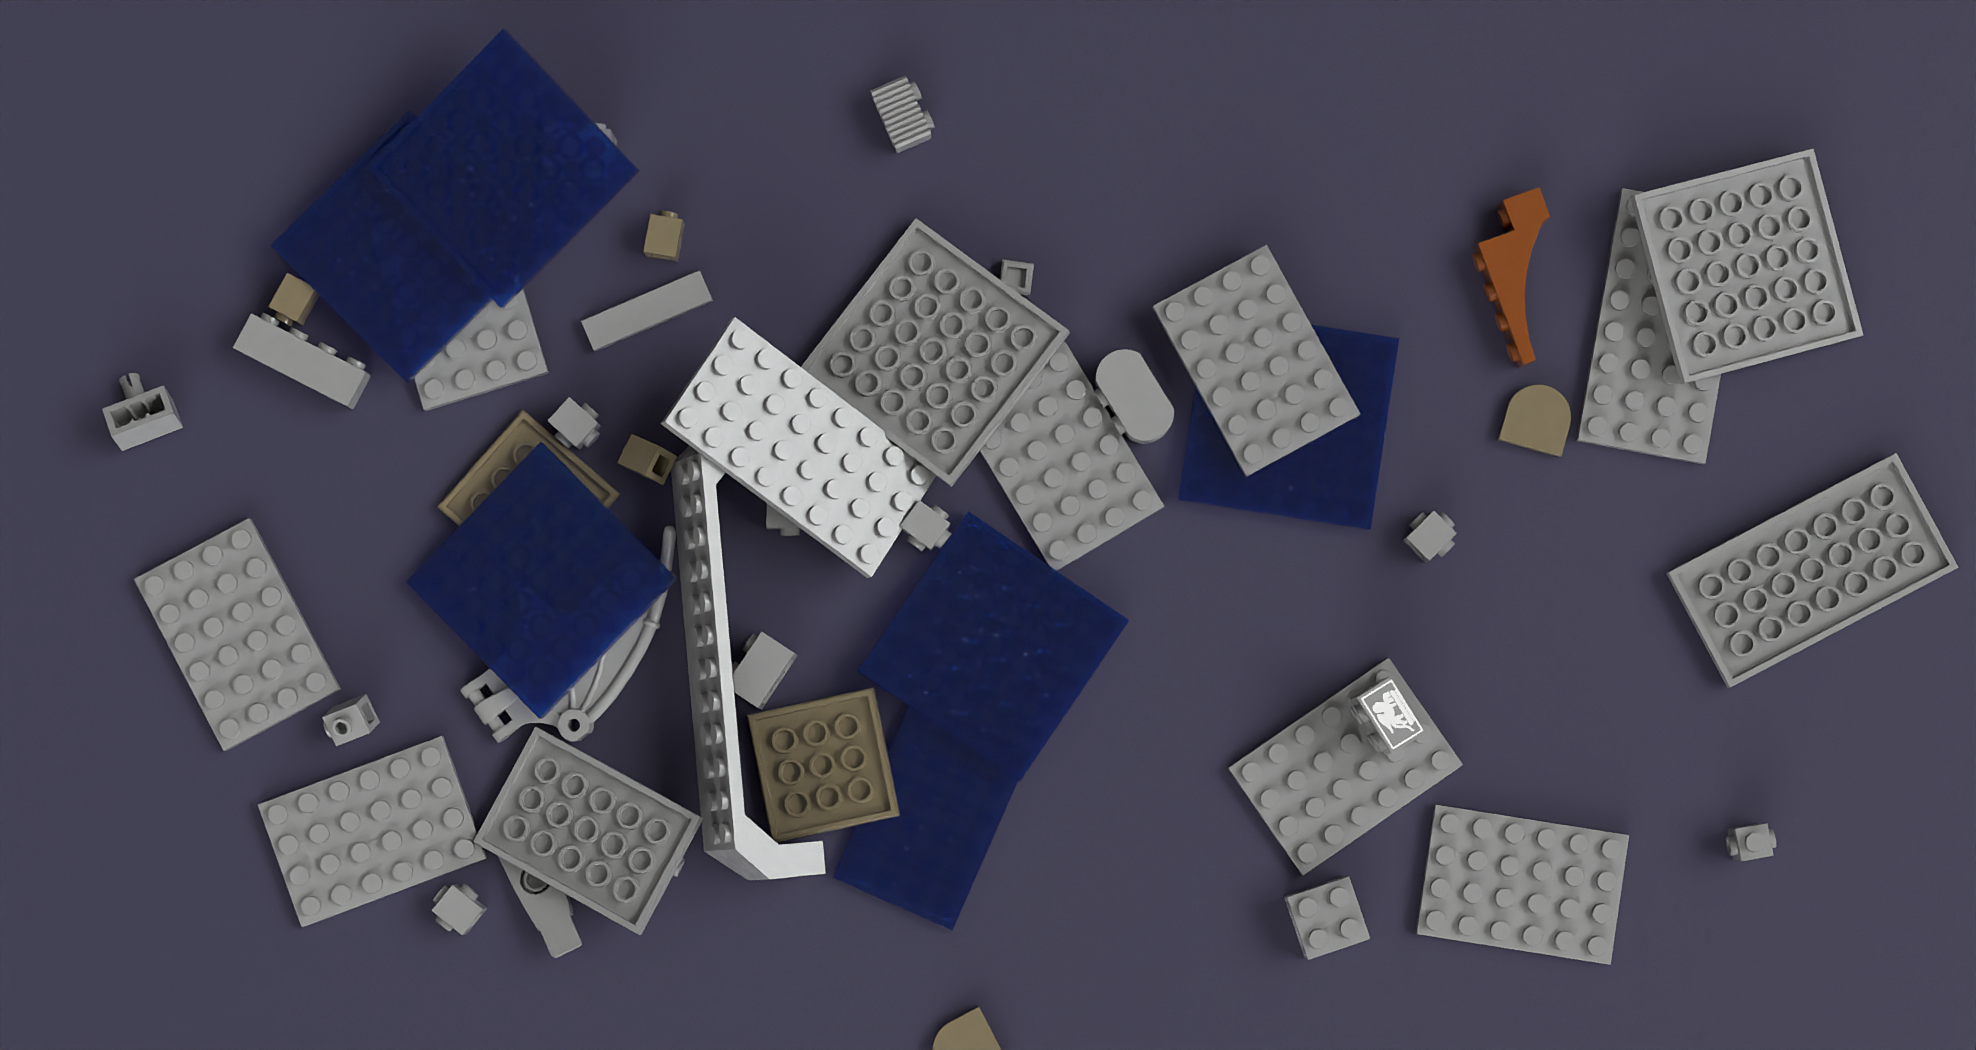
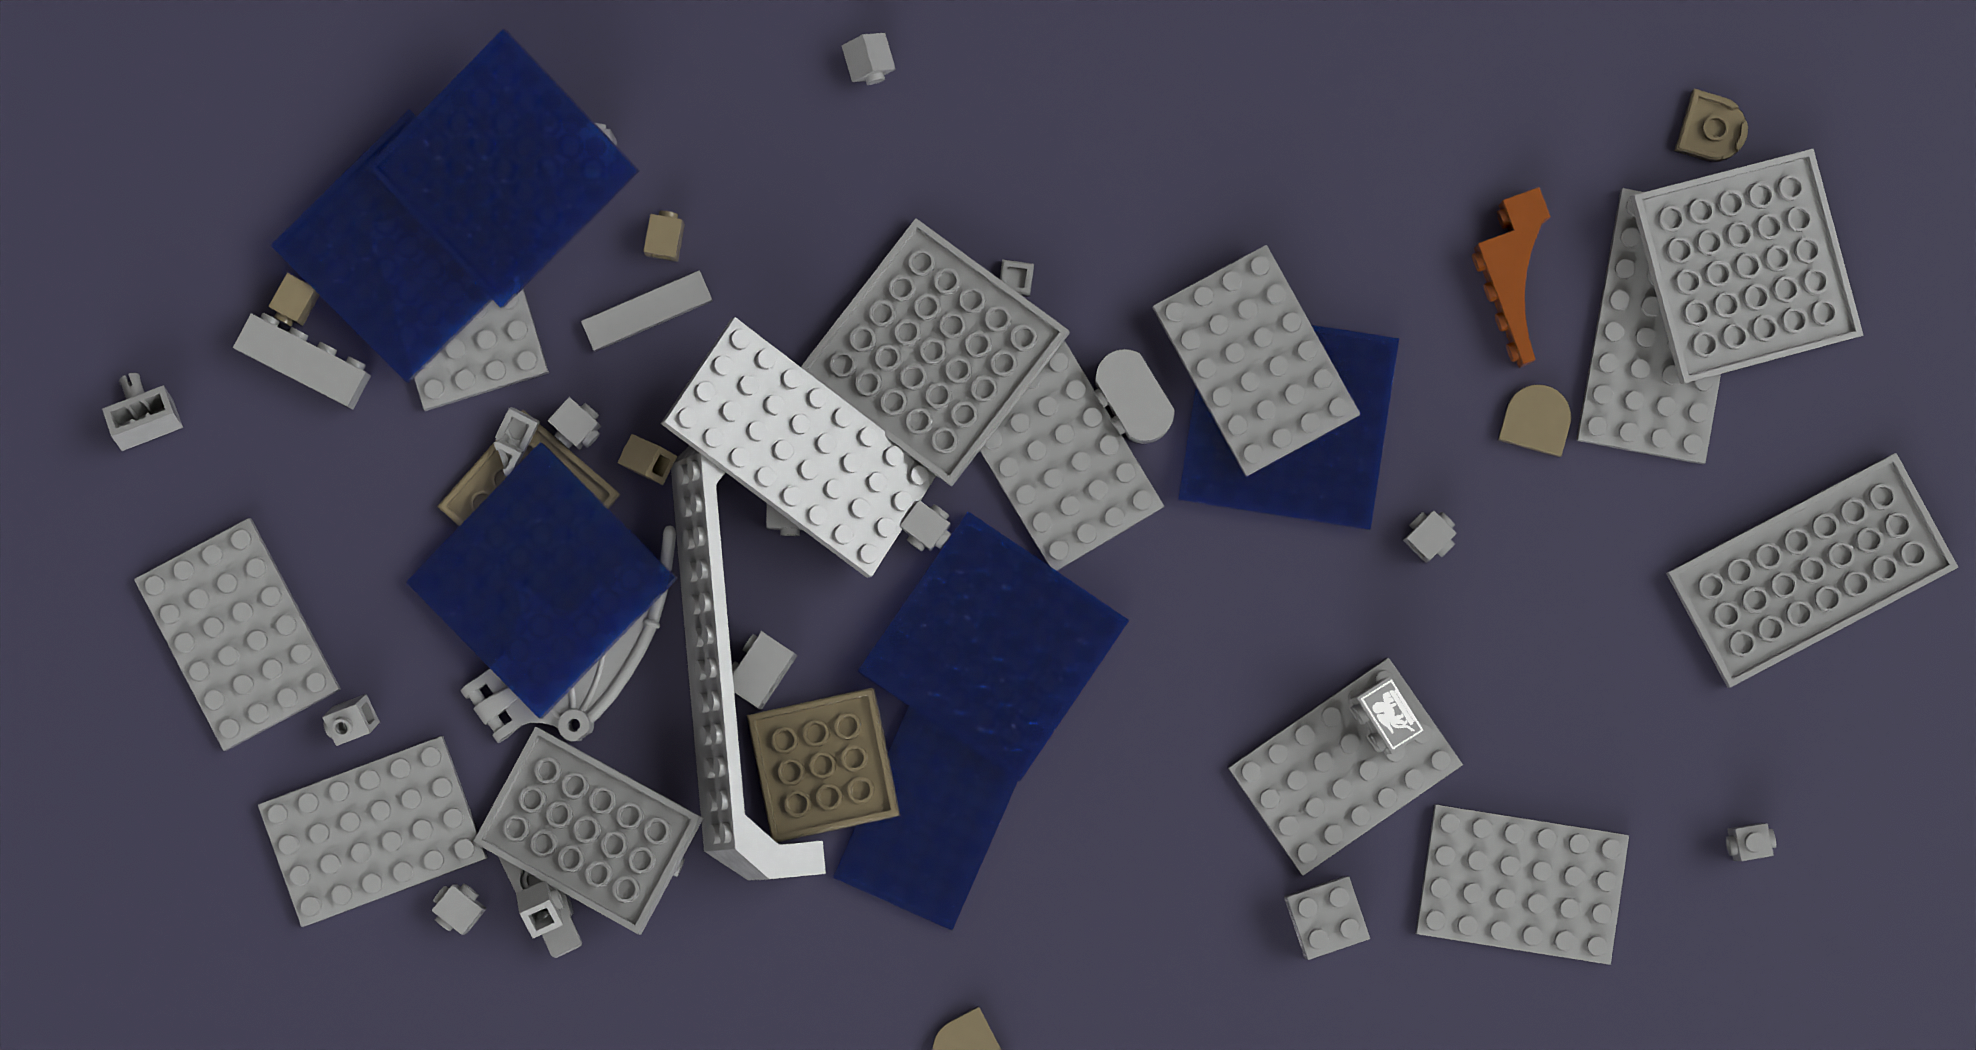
light grey brick [870,75,935,154] -> none
none -> light grey slope [494,407,541,477]
none -> light grey brick [516,880,564,938]
none -> light grey brick [842,33,896,85]
none -> dark tan tile [1674,88,1748,162]

